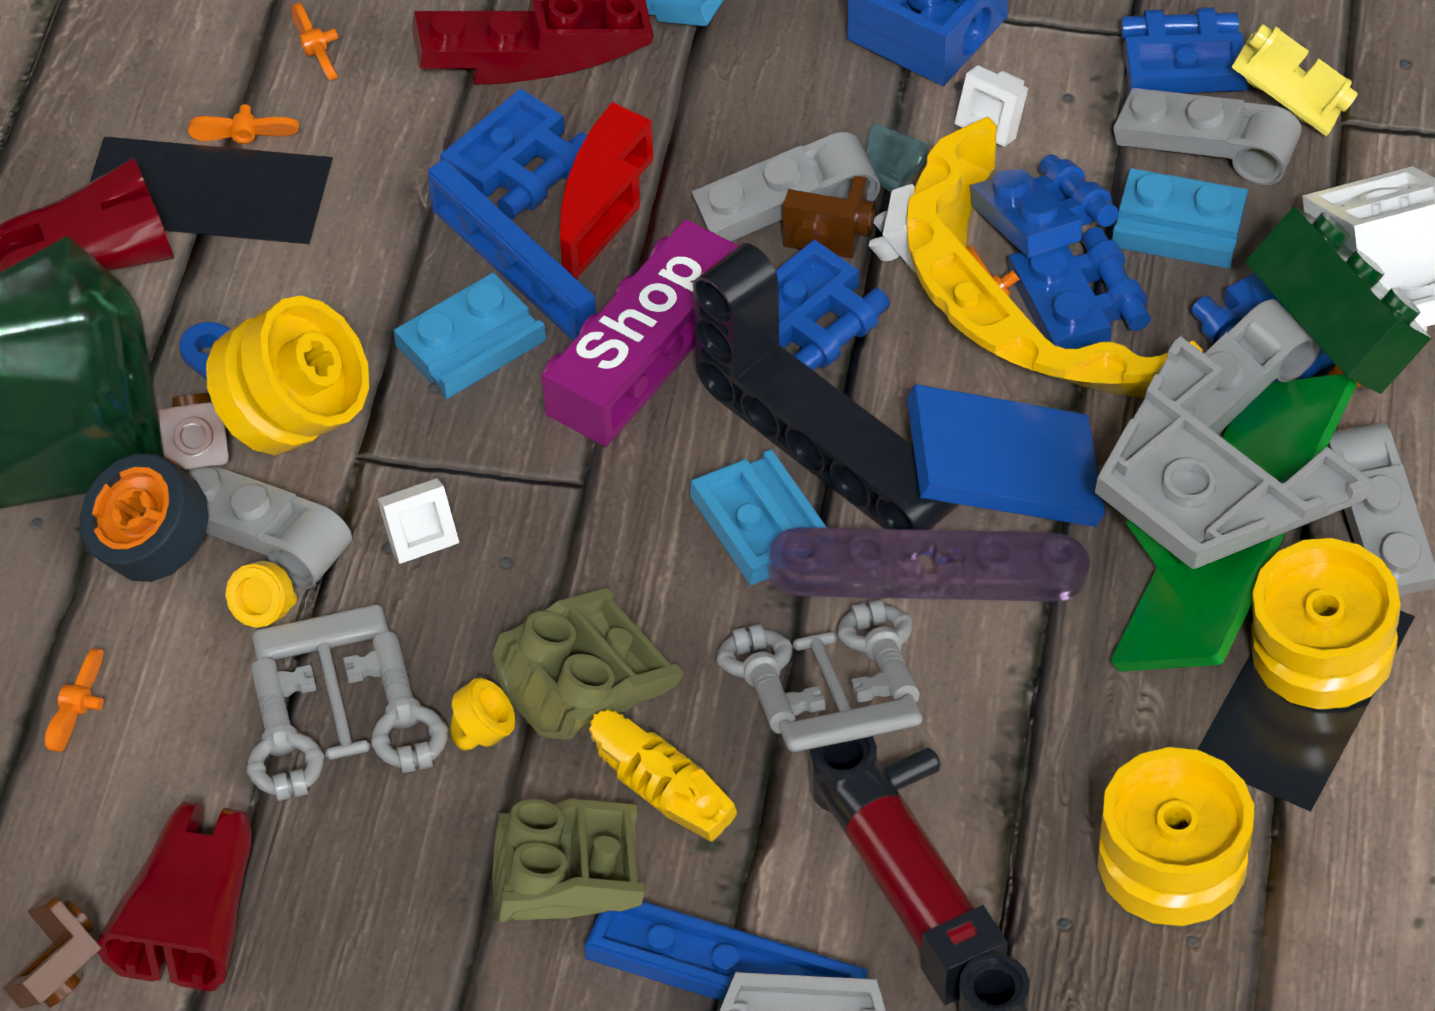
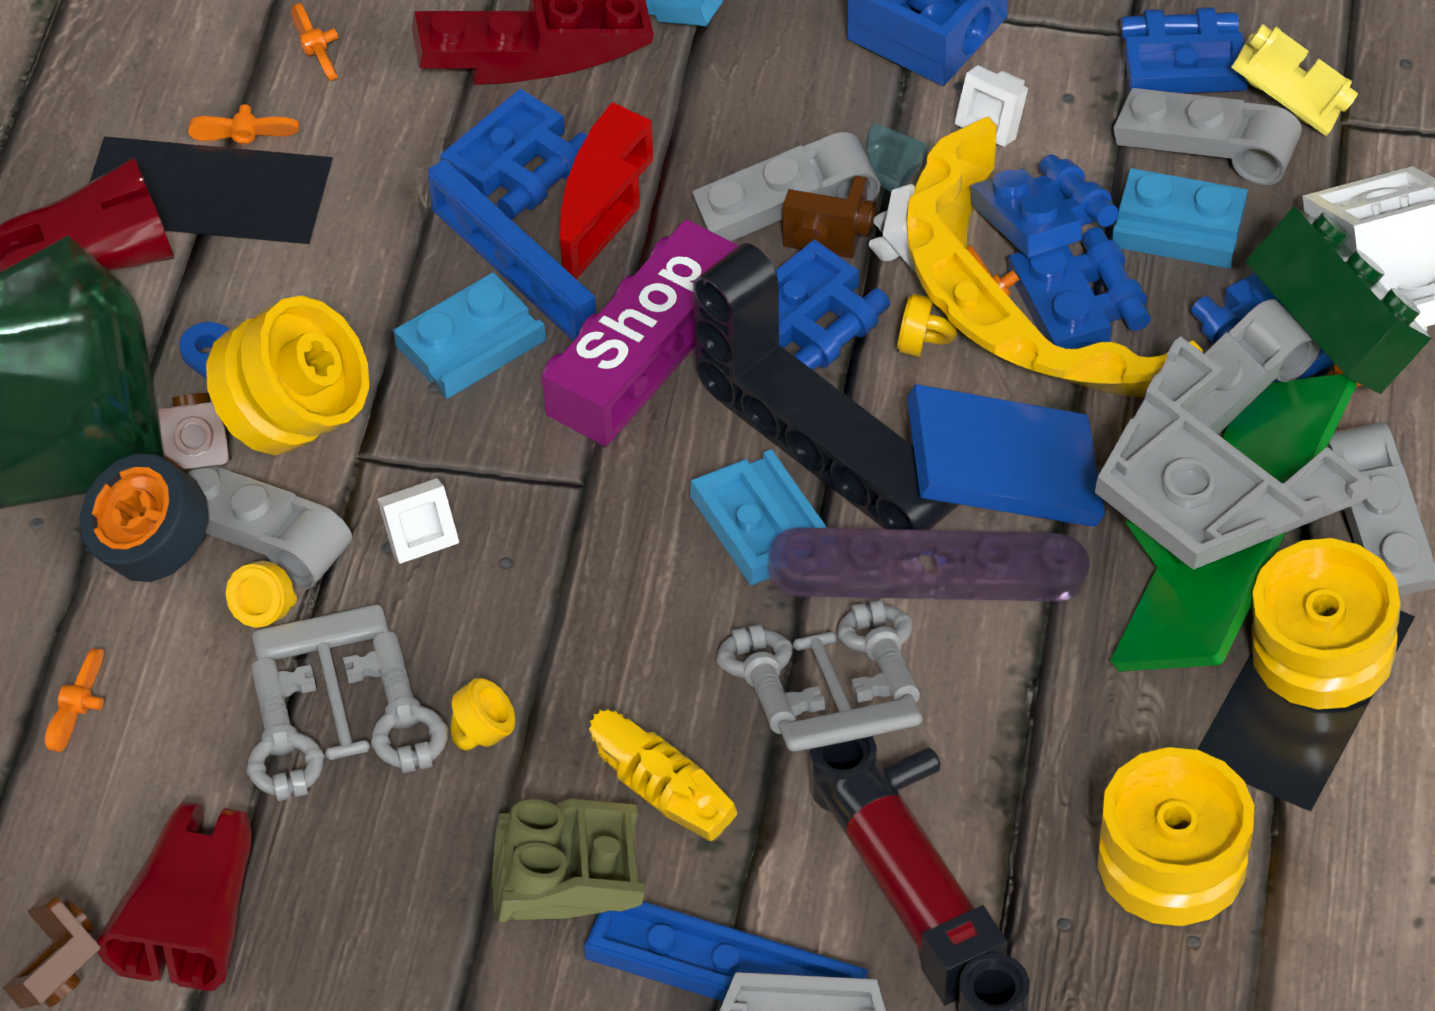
olive slope [492,588,684,740] -> none
none -> yellow tile [897,293,957,358]

